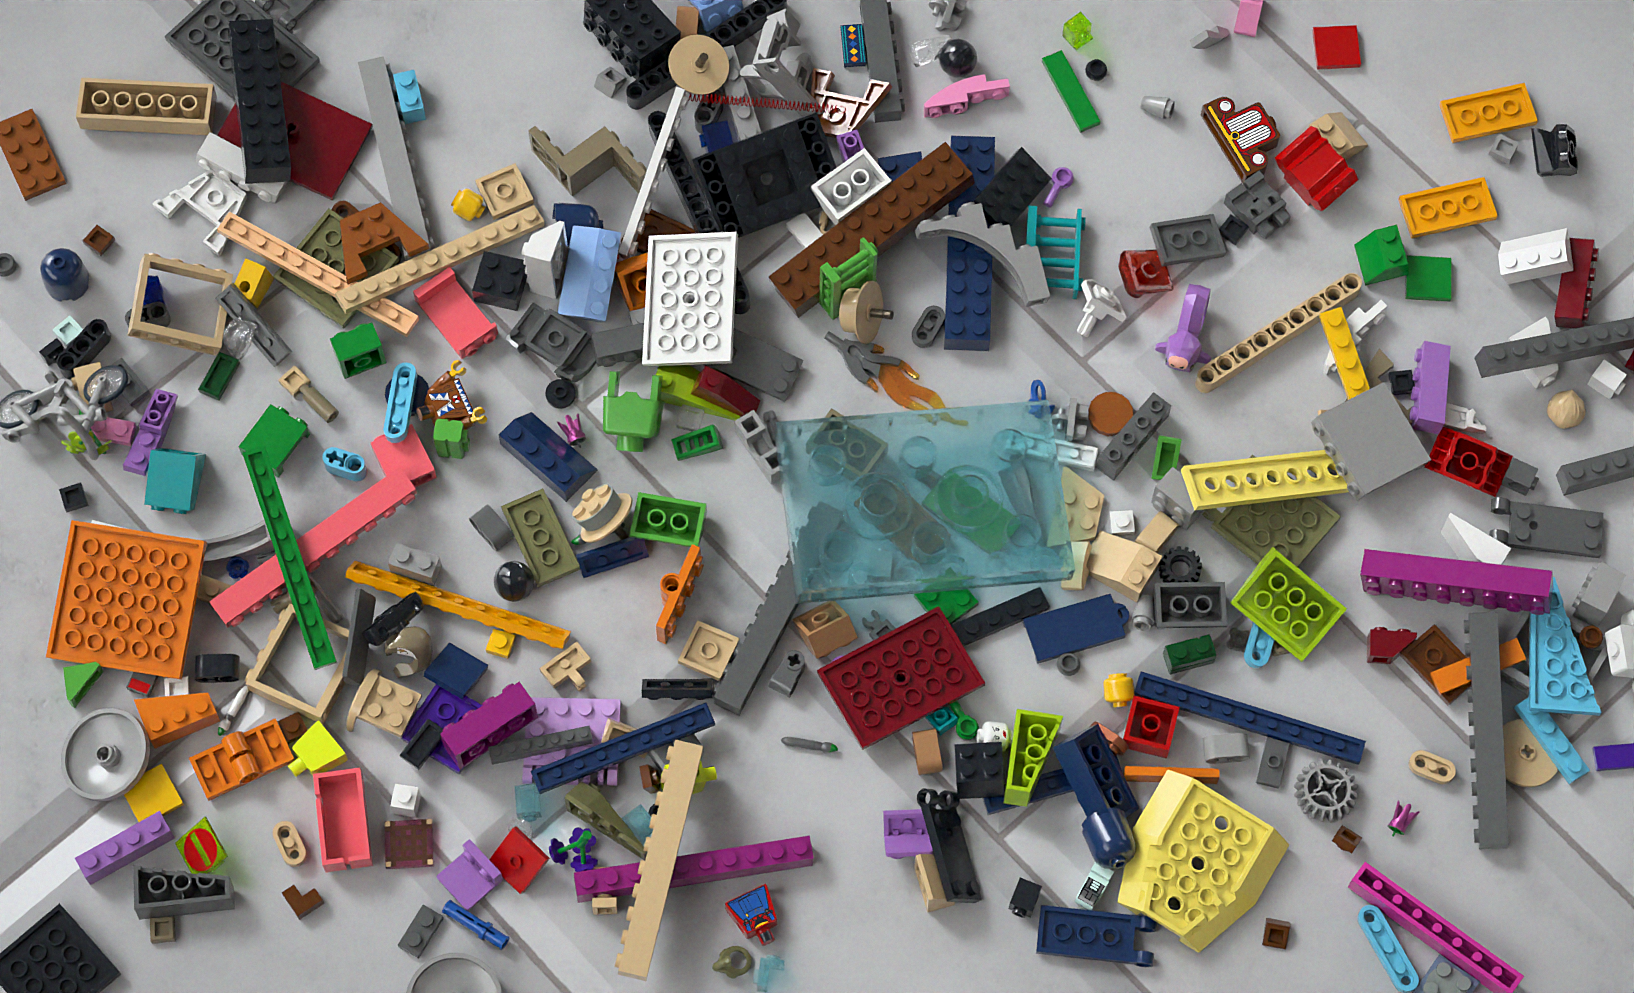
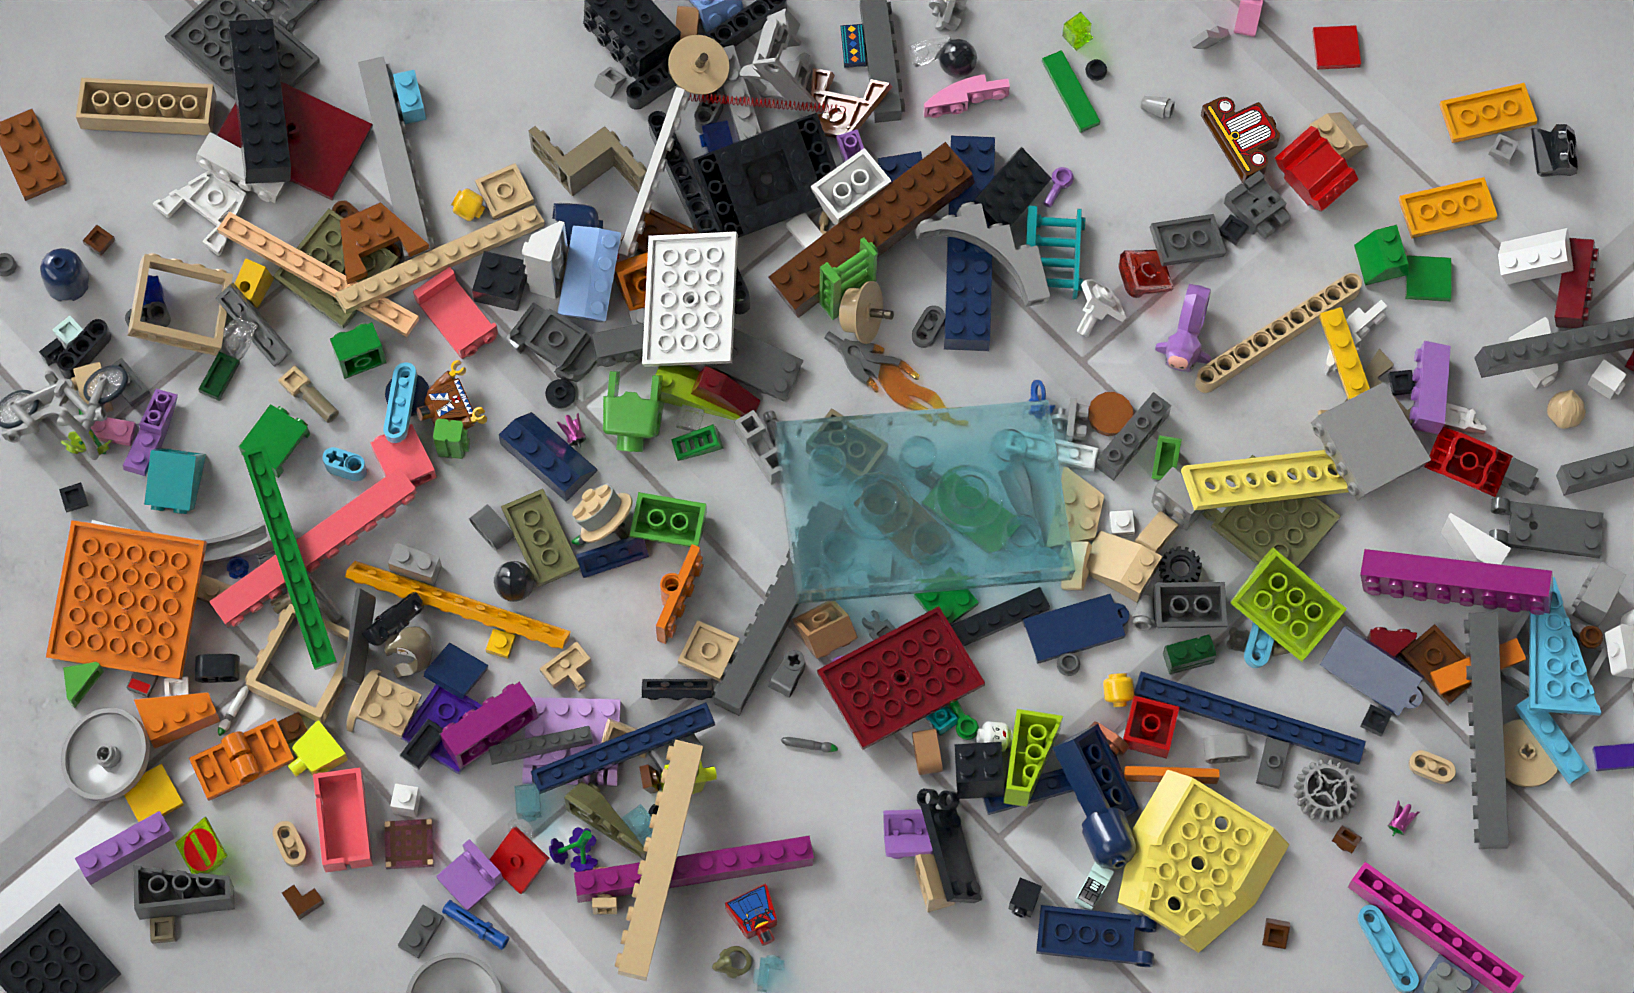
none -> piece [1320,625,1424,716]
none -> black plate [1360,704,1392,737]

